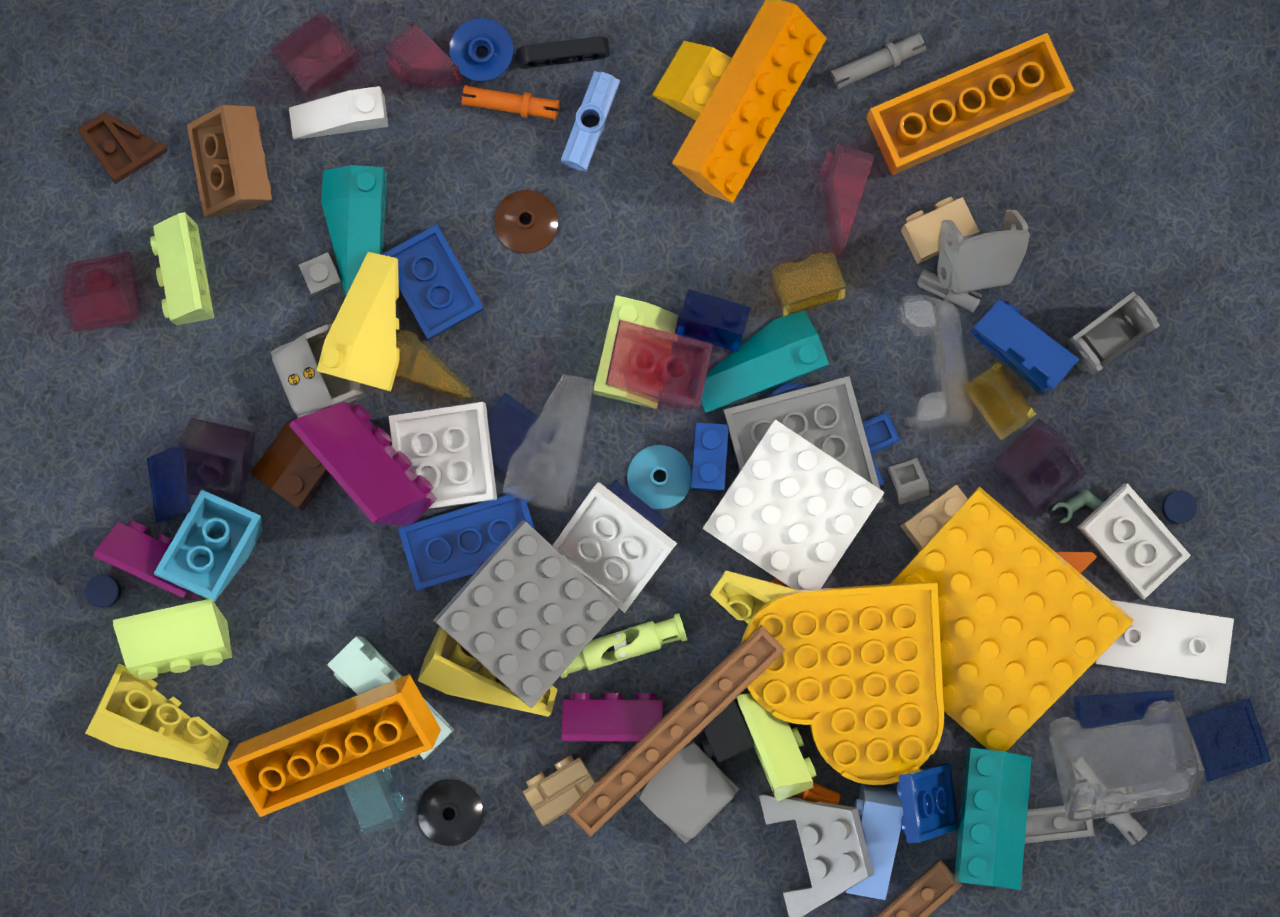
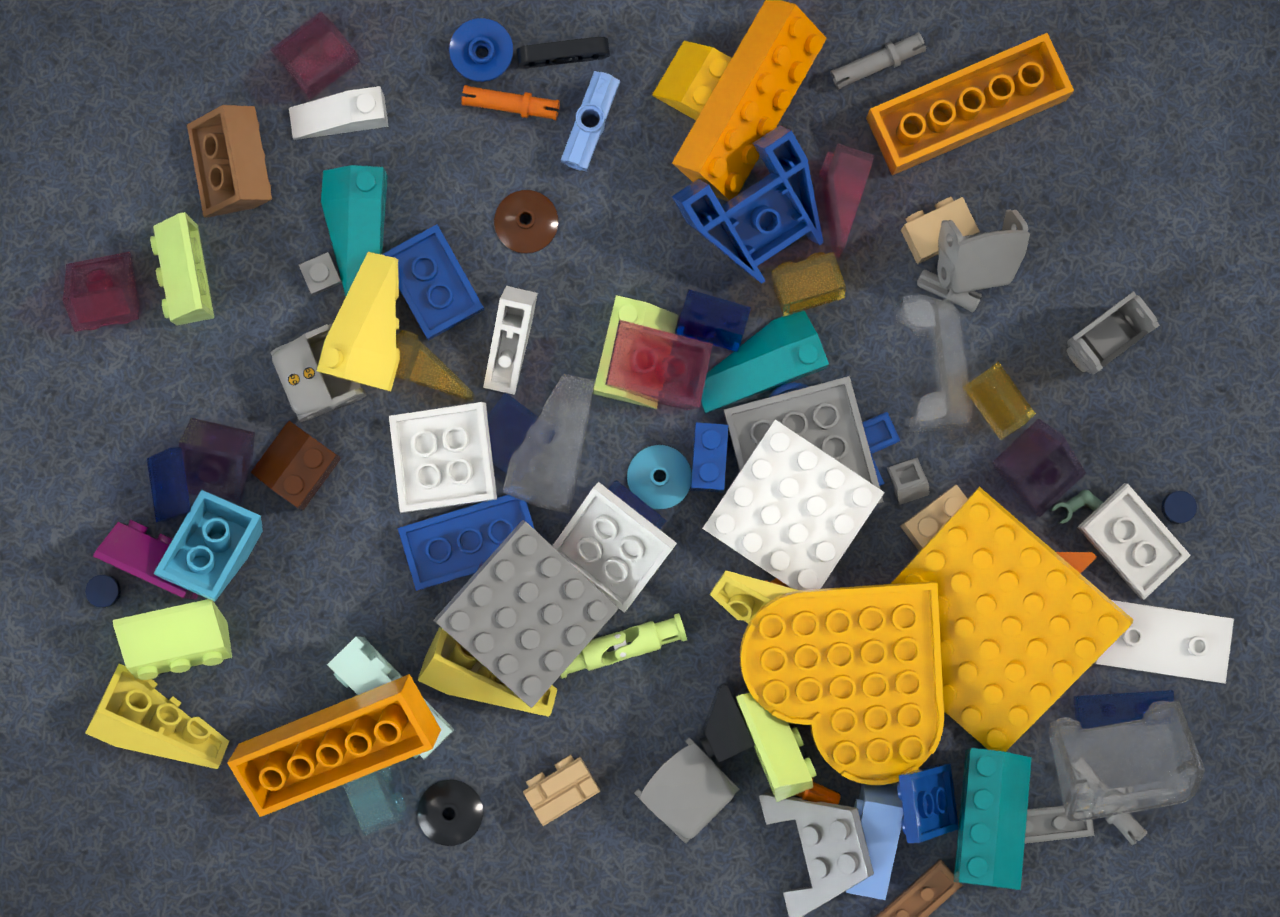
reddish brown wing [78,112,167,184] -> none
magenta slope [289,402,437,526] -> none
clear pink slope [385,21,463,88] -> none
magenta slope [561,693,662,742] -> none
medium nougat tile [567,625,785,837] -> none
blue wedge [969,299,1080,396] -> none
clear blue tile [1186,698,1271,781] -> none
none -> white slope [483,286,538,395]
none -> blue wedge [671,125,824,284]

